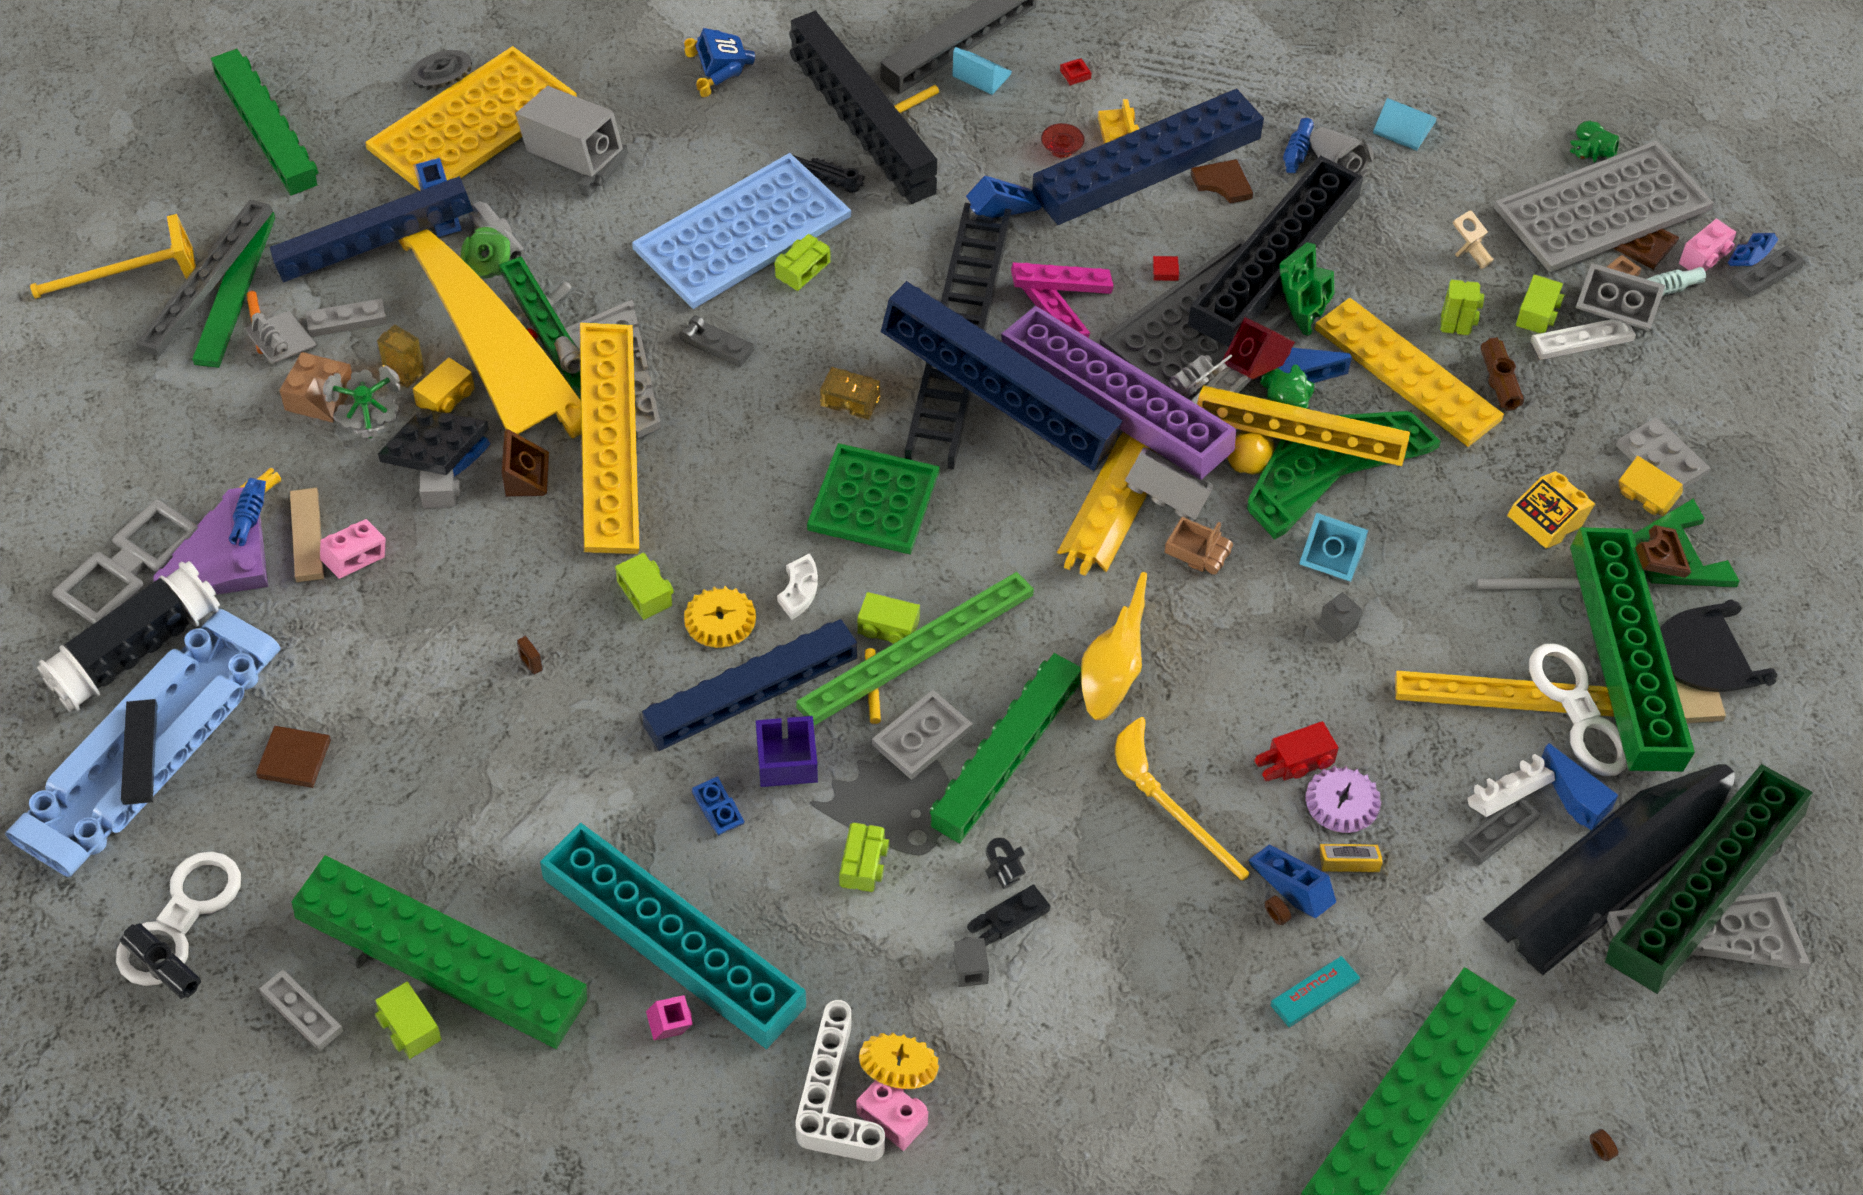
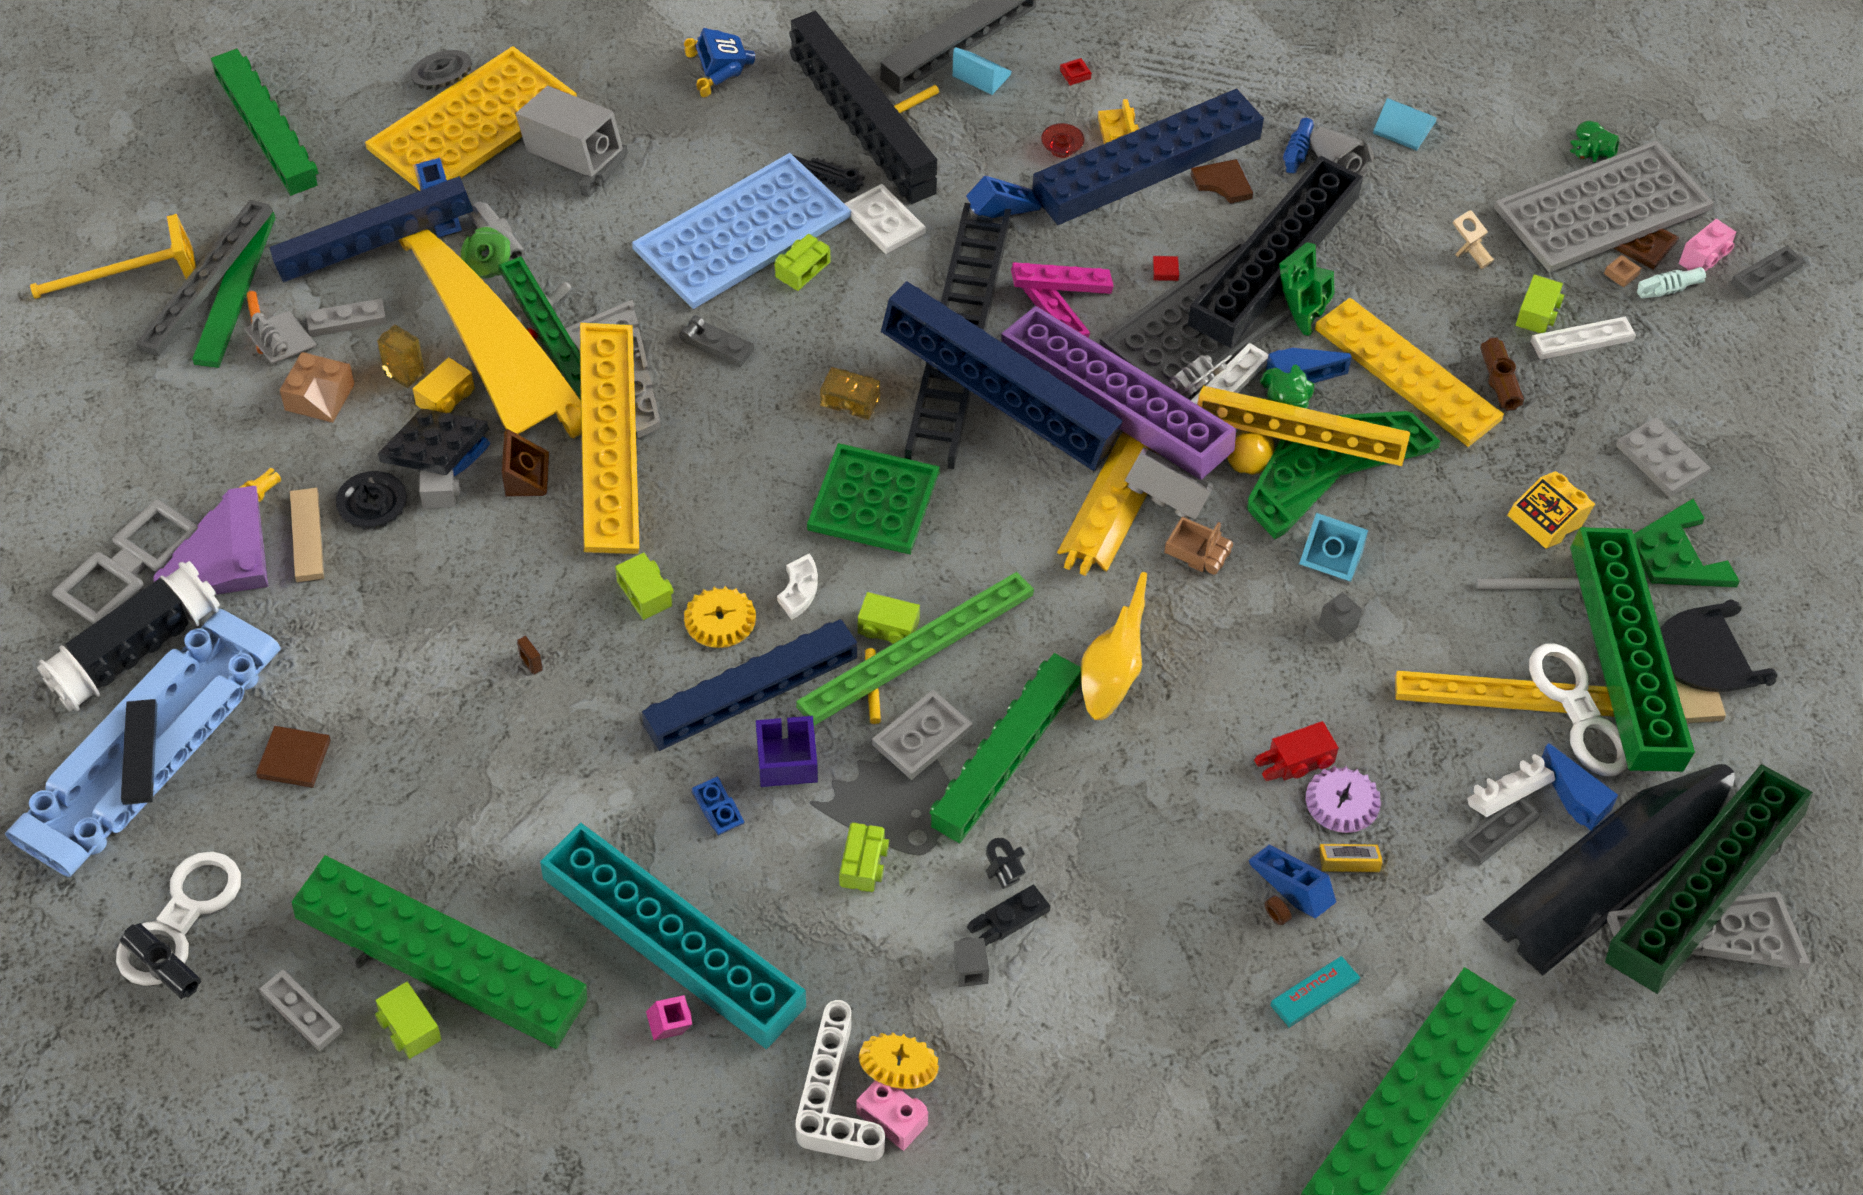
blue hinge [228,478,266,546] -> none
bright pink brick [320,519,386,579] -> none
light grey plant [323,366,401,439] -> none
light grey cone [554,336,580,373] -> none
yellow piece [1115,717,1249,881] -> none
dark red slope [1222,317,1295,379] -> none
lime brick [1440,279,1484,335] -> none
light grey slope [1576,263,1666,331] -> none
reddish brown tile [1589,1129,1618,1162] -> none
yellow brick [1619,456,1683,517] -> none
reddish brown tile [1635,525,1691,578] -> none
blue slope [1728,233,1778,266] -> none
none -> black gear [336,471,407,530]
none -> white tile [844,184,926,254]

